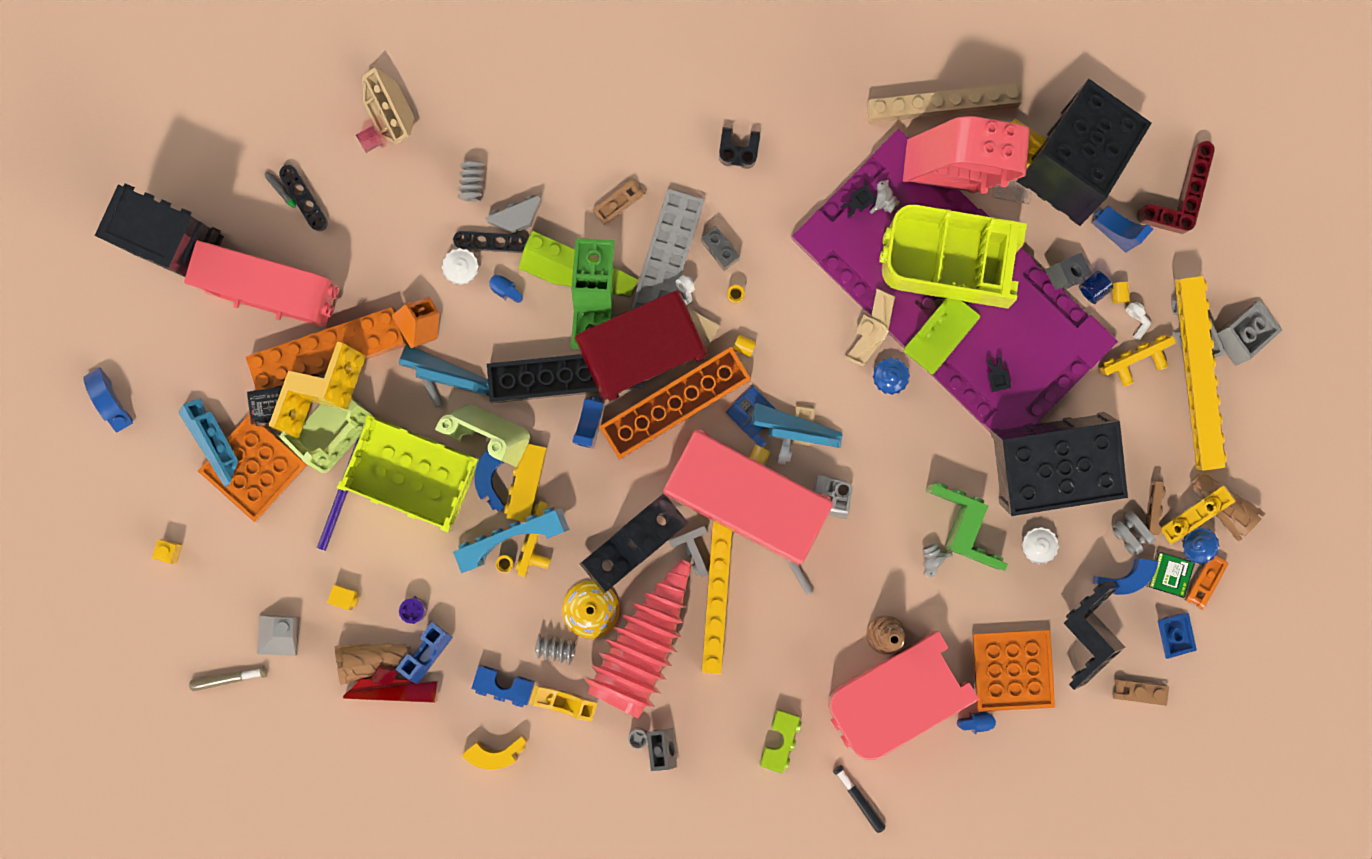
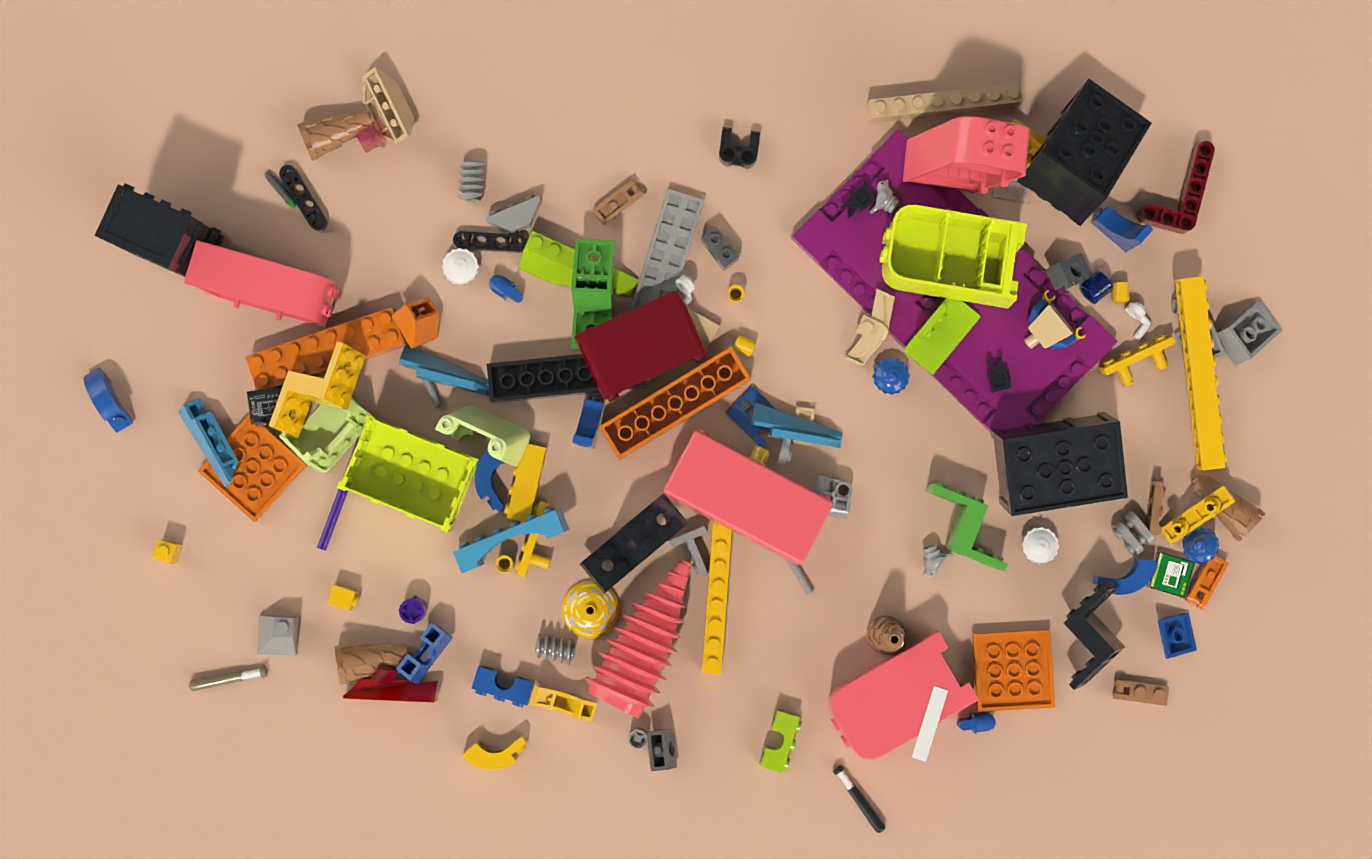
none -> medium nougat cone [297,110,375,161]
none -> white sticker [912,686,948,762]
none -> tan torso [1024,290,1086,349]

